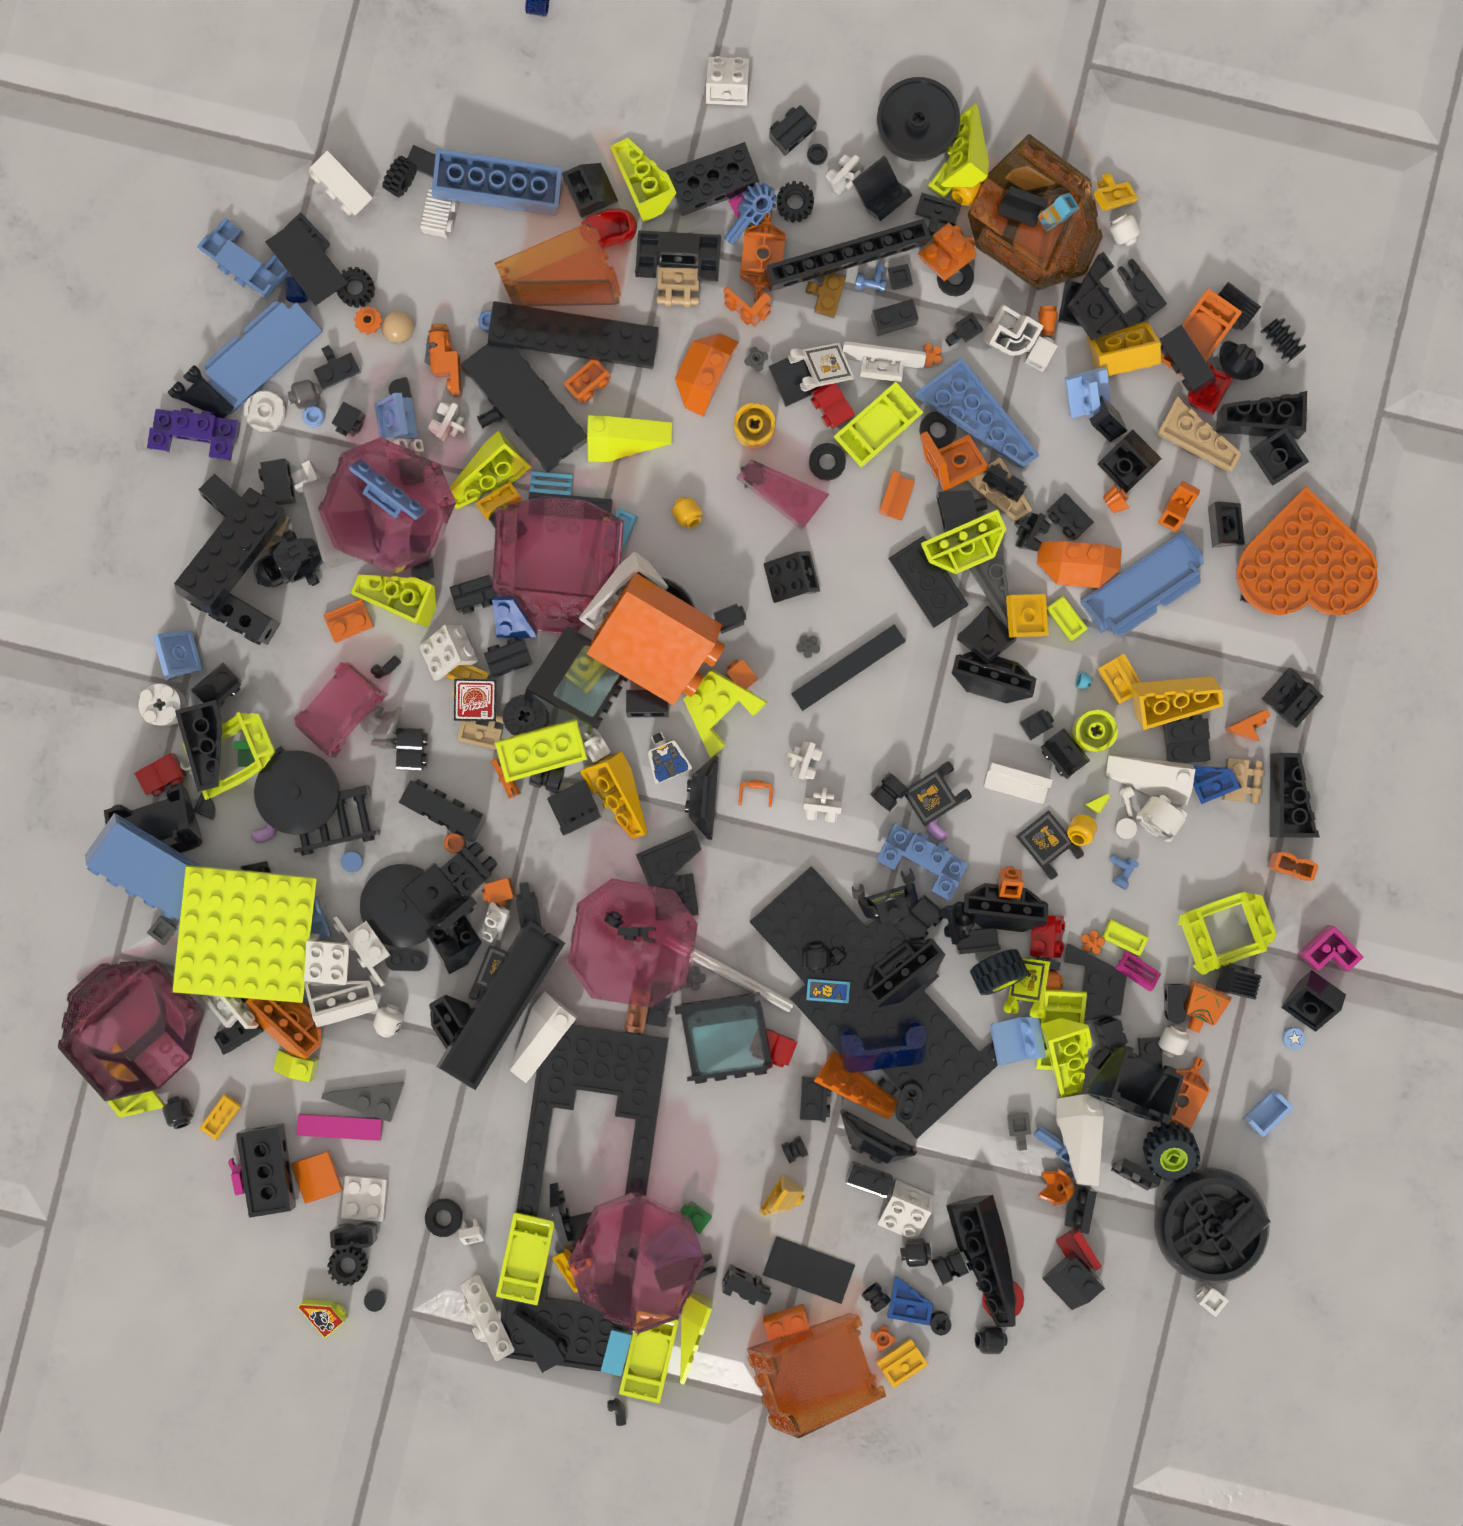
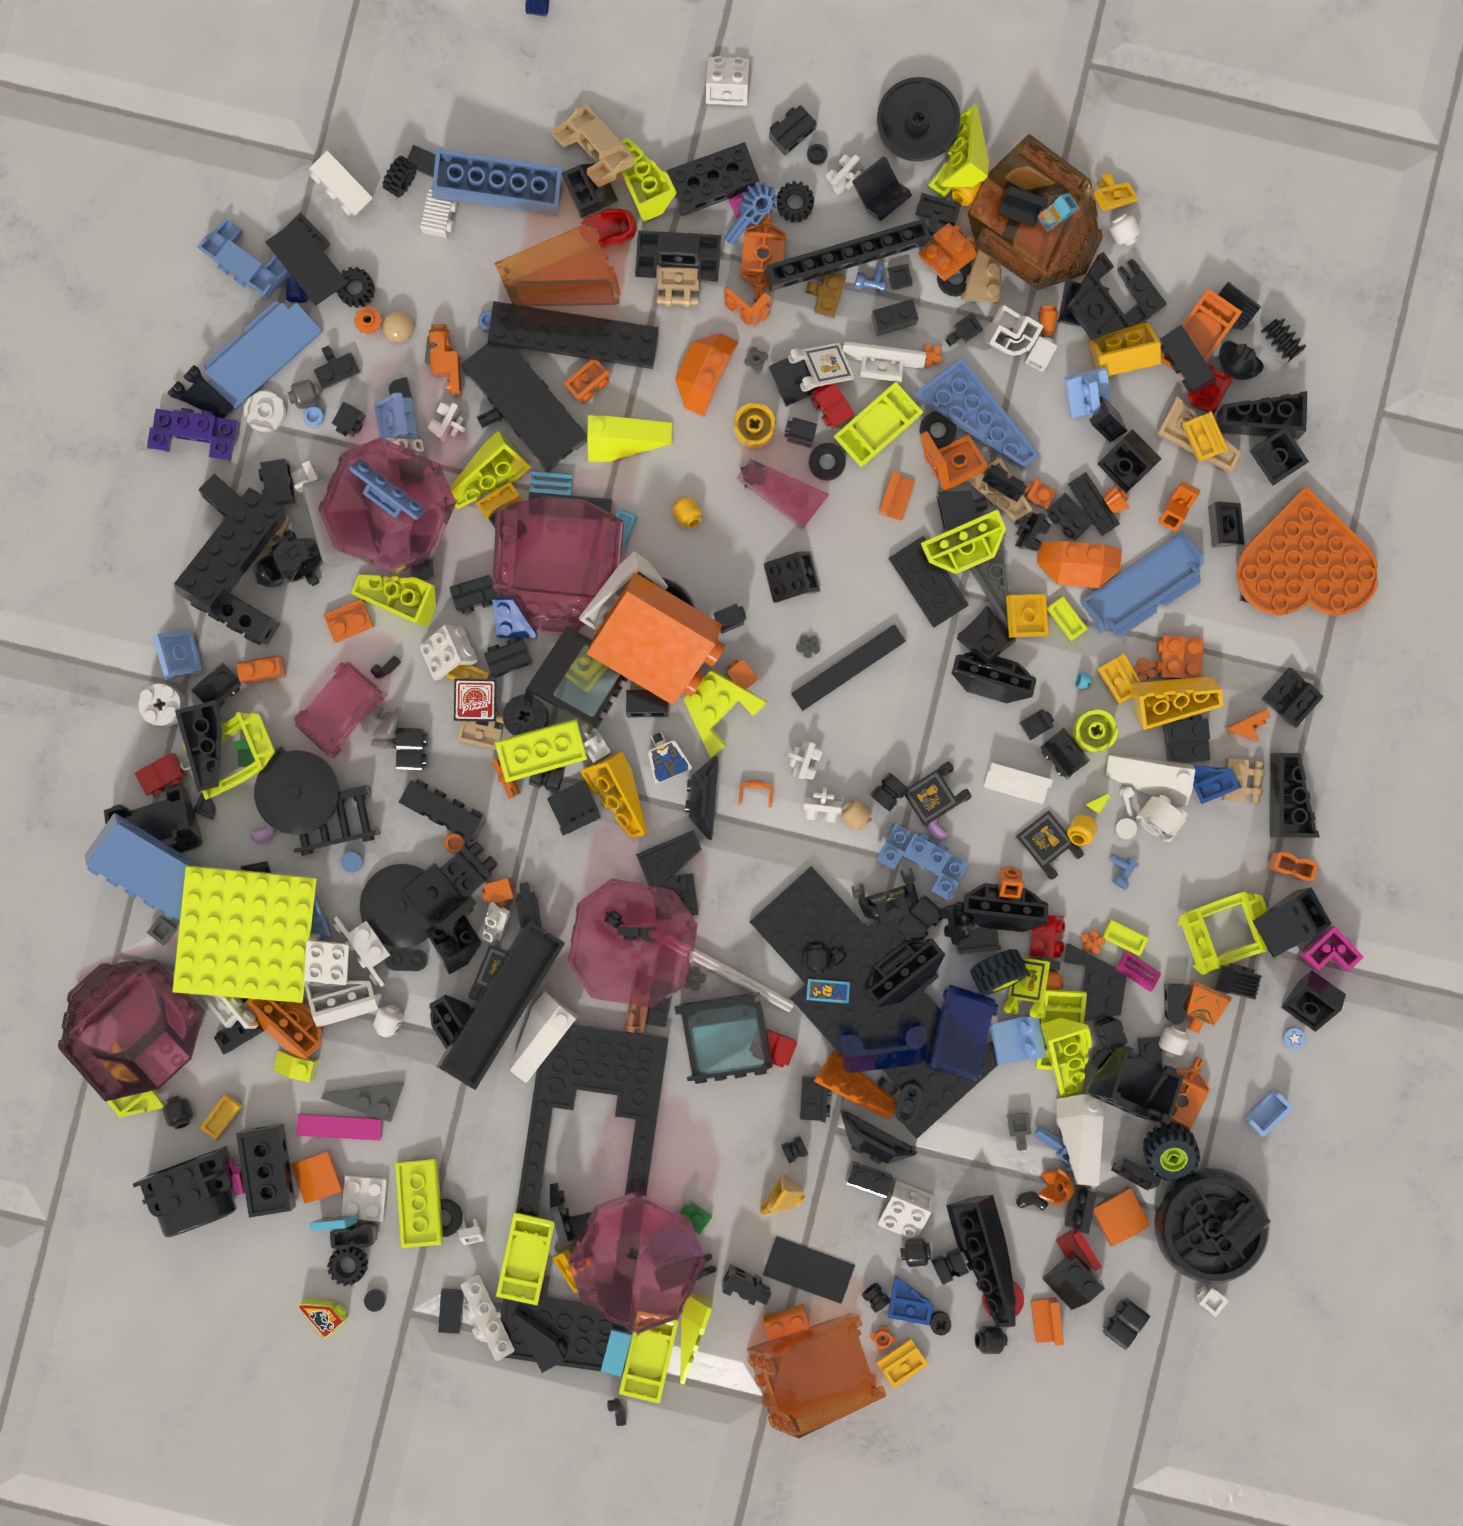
none -> black brick [133,1146,237,1238]
none -> orange brick [237,655,286,684]
none -> medium azure tile [310,1215,358,1231]
none -> neon yellow tile [395,1159,444,1248]
none -> black tile [438,1288,463,1334]
none -> tan bracket [552,104,634,187]
none -> black brick [784,417,817,448]
none -> tan head [841,800,872,831]
none -> clear blue windscreen [925,984,998,1081]
none -> tan wing [960,239,1000,304]
none -> black arm [1016,1191,1049,1211]
none -> orange bracket [1024,478,1057,510]
none -> orange panel [1031,1297,1064,1346]
none -> black tile [1068,472,1120,536]
none -> orange slope [1093,1188,1150,1246]
none -> black brick [1103,1298,1150,1350]
none -> orange plant [1133,658,1156,682]
none -> orange plate [1156,635,1204,679]
none -> yellow plate [1182,412,1228,463]
none -> black slope [1253,887,1332,957]

